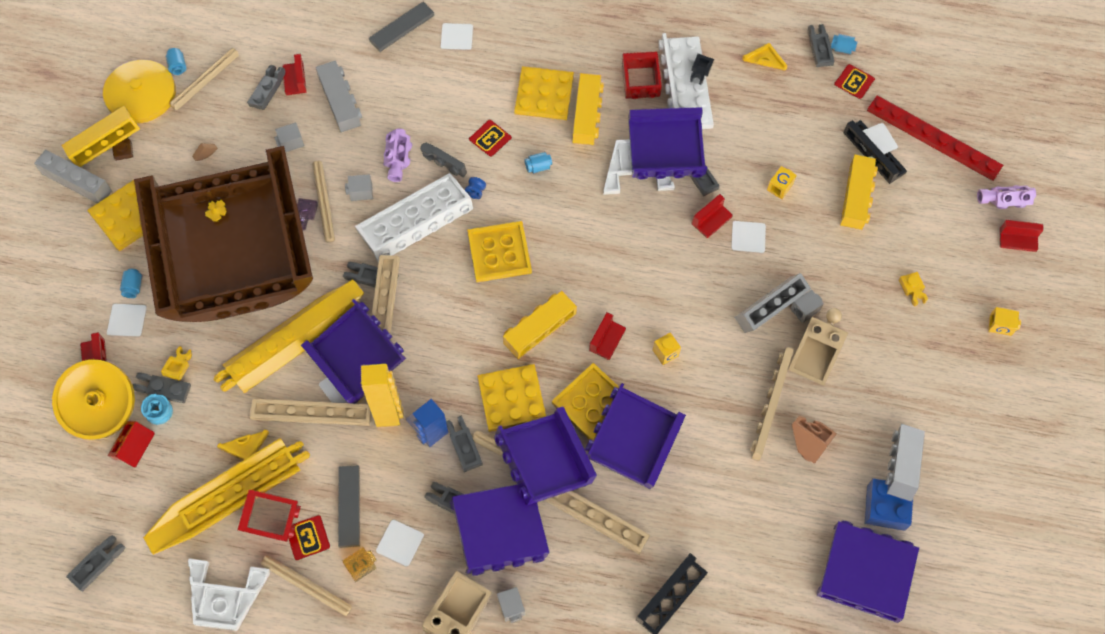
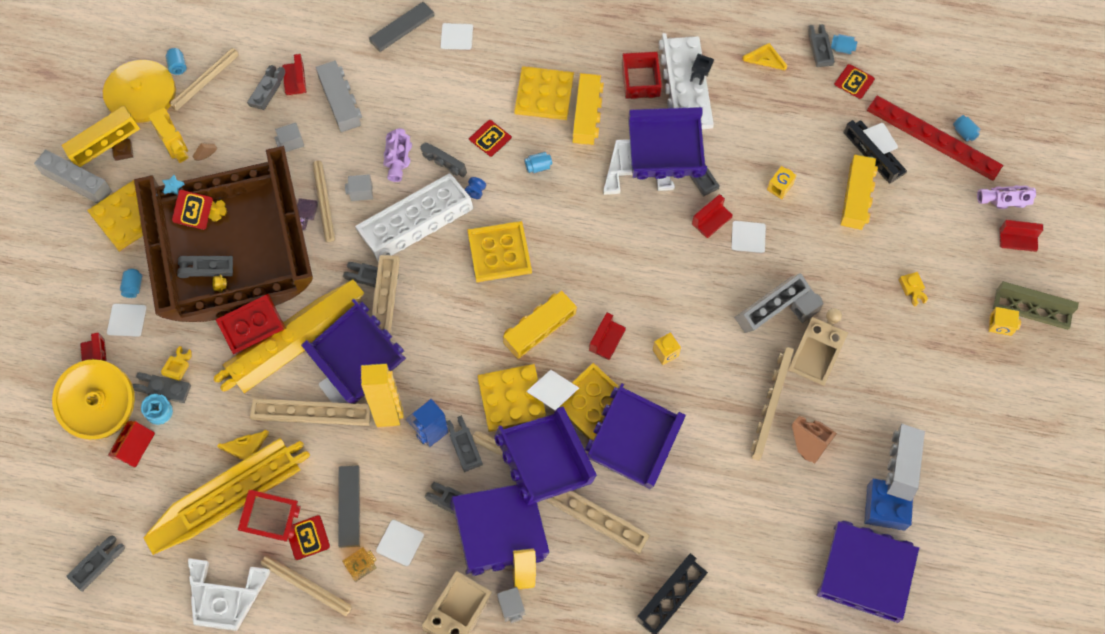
none -> yellow hips [148,107,189,163]
none -> medium azure piece [162,175,184,195]
none -> sticker [172,190,213,230]
none -> dark grey plate [177,256,233,278]
none -> yellow plate [213,274,227,293]
none -> red plate [216,294,286,354]
none -> yellow slope [512,549,536,589]
none -> white sticker [526,370,579,410]
none -> dark azure brick [953,115,980,142]
none -> olive fence [993,281,1079,330]

